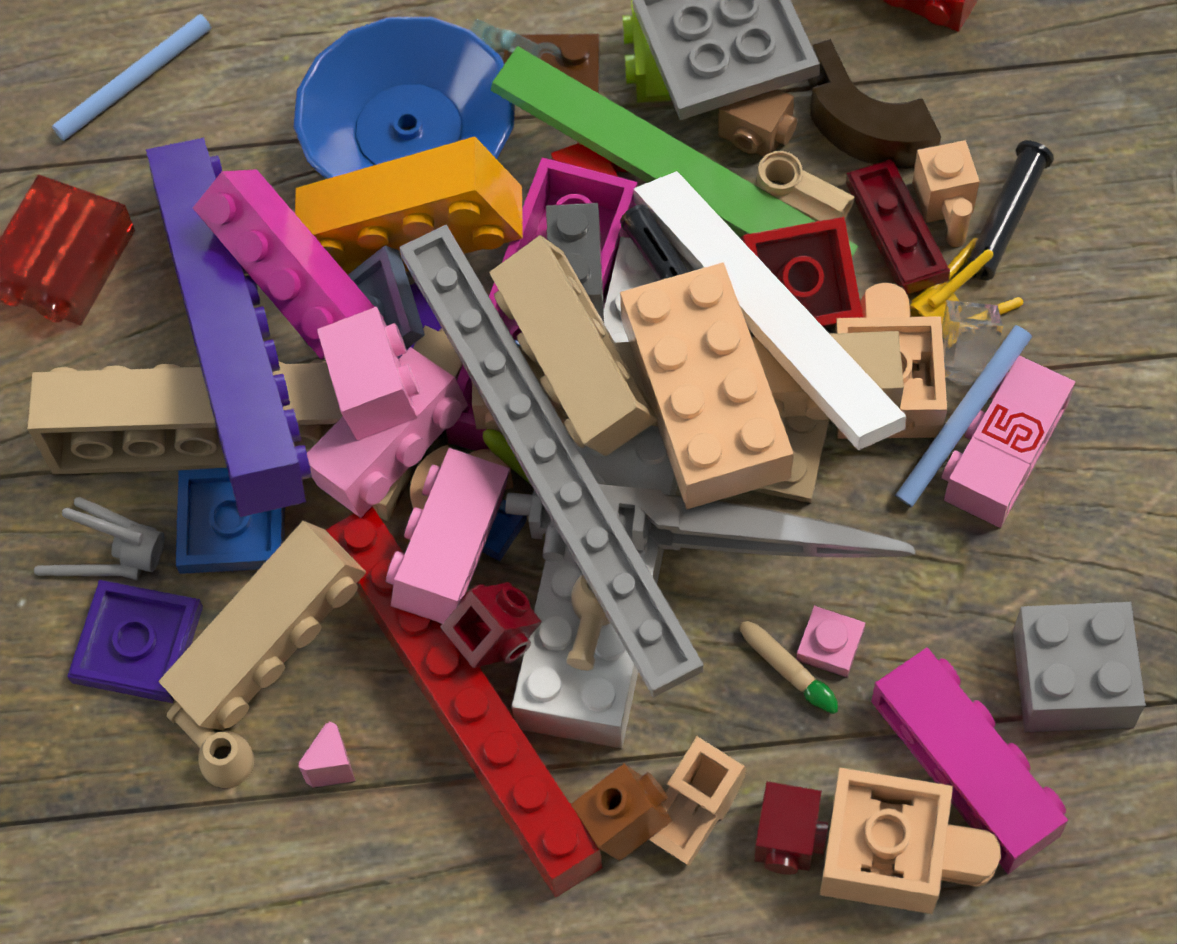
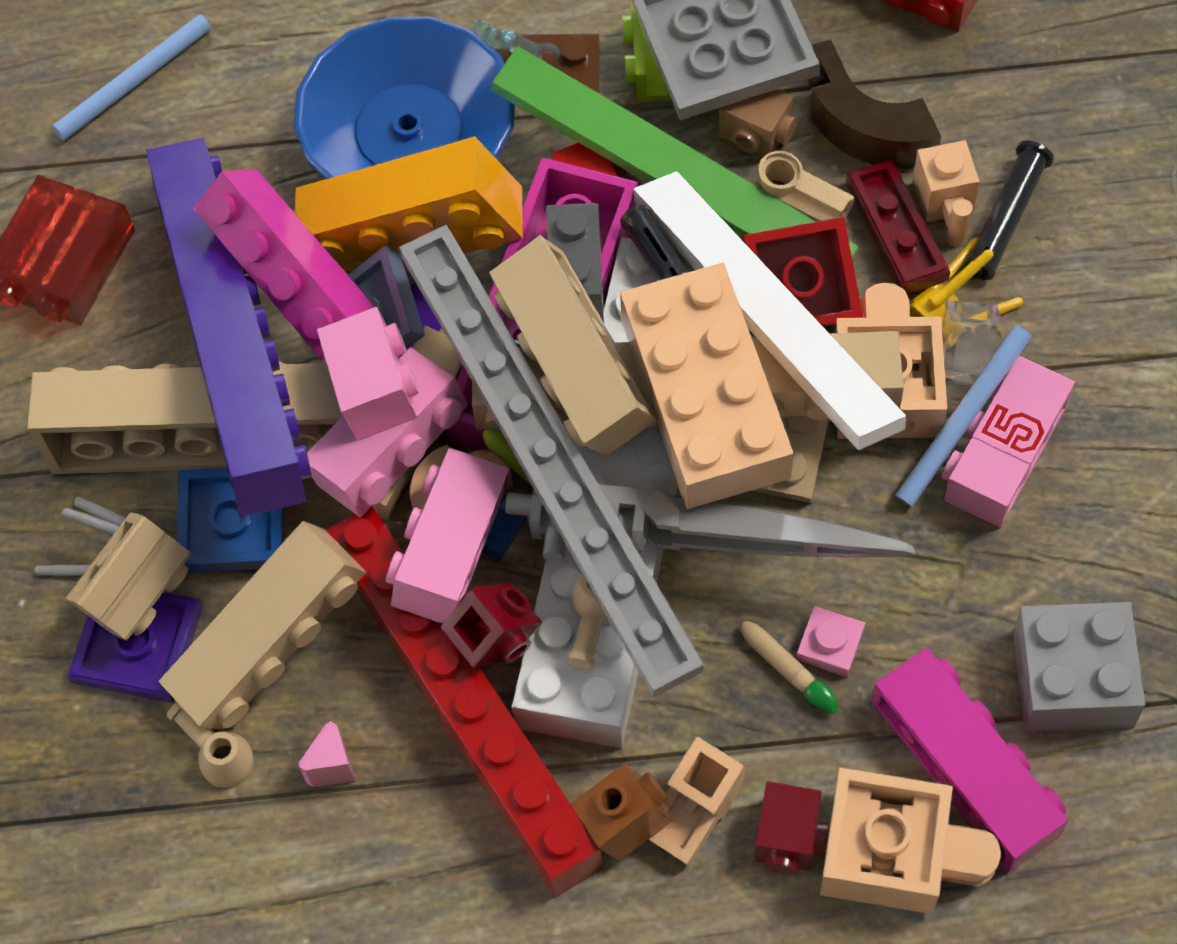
none -> tan brick [65,512,192,641]

